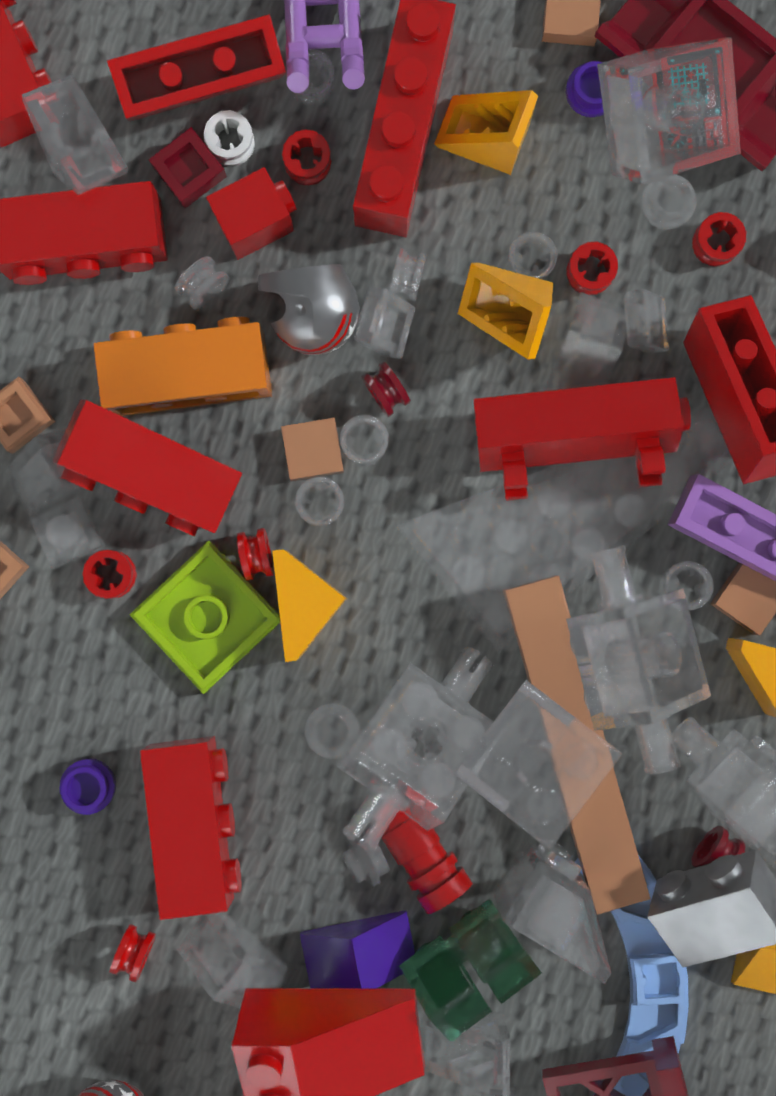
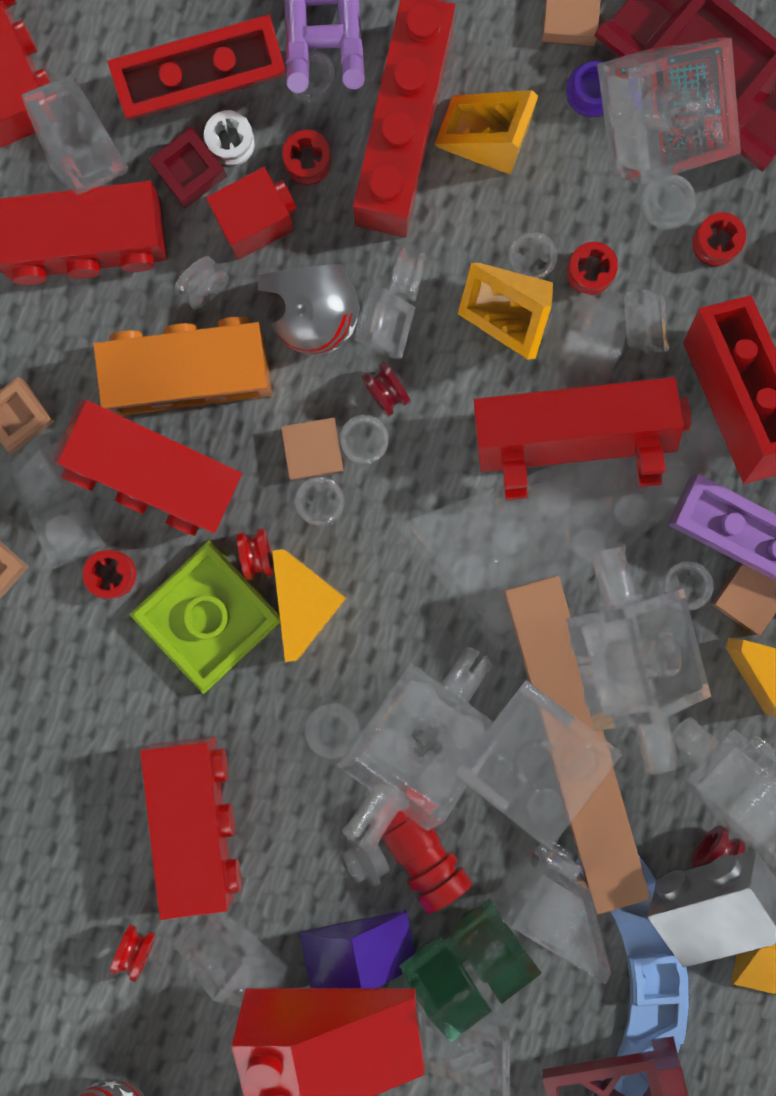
dark purple plate [59,758,116,815] -> none

